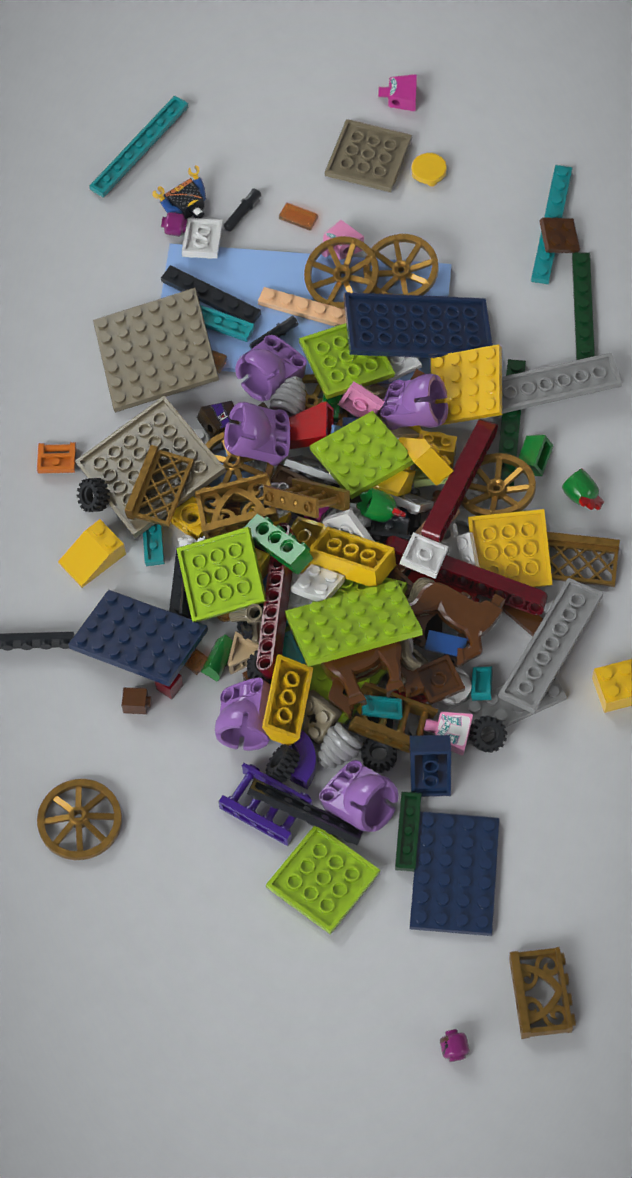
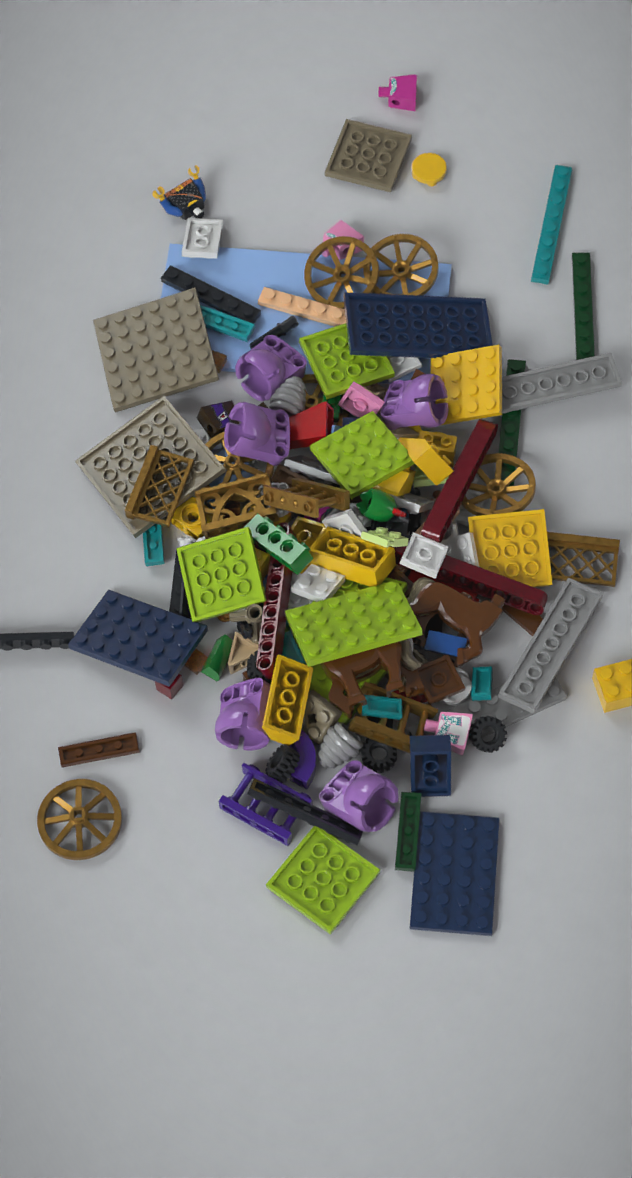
orange plate [37,442,76,473] -> none
yellow slope [58,519,126,588] -> none
black tyre [77,478,110,512] -> none
teal plate [89,95,188,198] -> none
reddish brown brick [121,687,152,715] -> none
magenta head [161,212,187,237] -> none
black axle [223,188,261,232] -> none
clear orange tile [279,202,318,231] -> none
magenta head [440,1029,470,1062] -> none
pearl gold fence [509,947,576,1039] -> none
green brick [516,435,553,476] -> none
reddish brown plate [539,217,580,253] -> none
green piece [562,468,604,510] -> none
none -> reddish brown tile [58,732,140,768]
none -> yellowish green plate [361,527,409,548]

